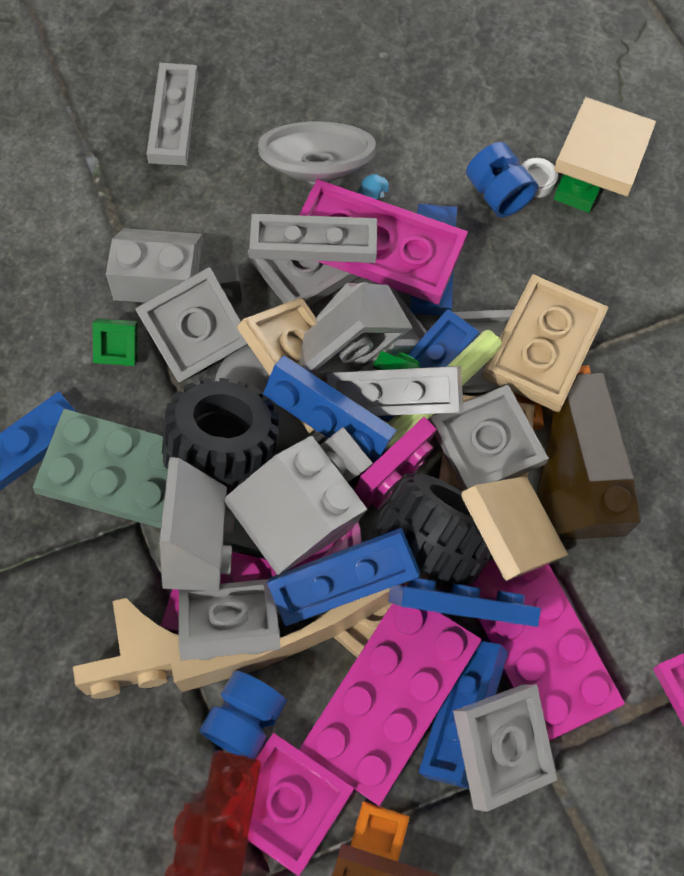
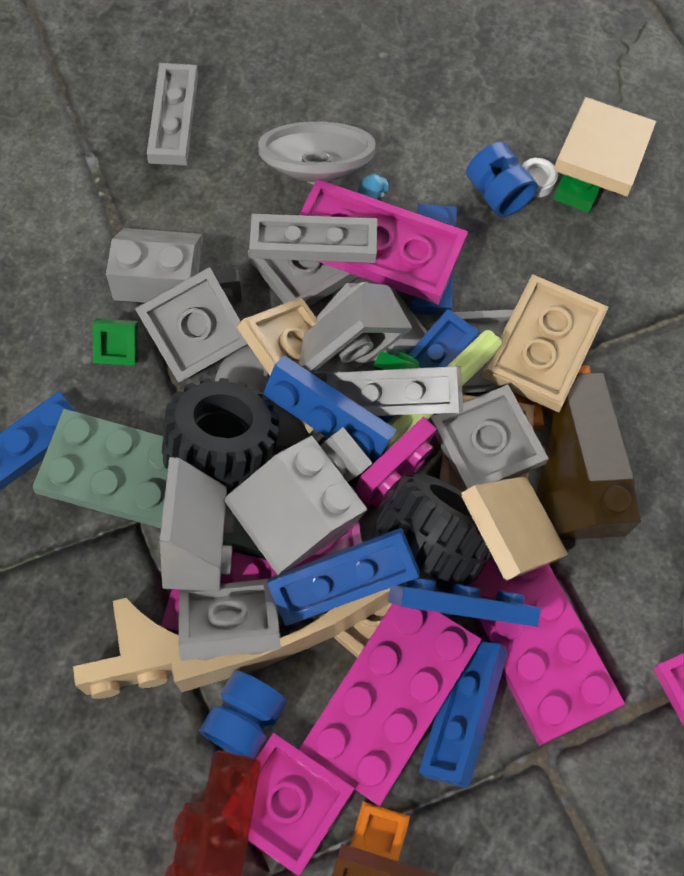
light grey plate [453,684,557,812] -> none

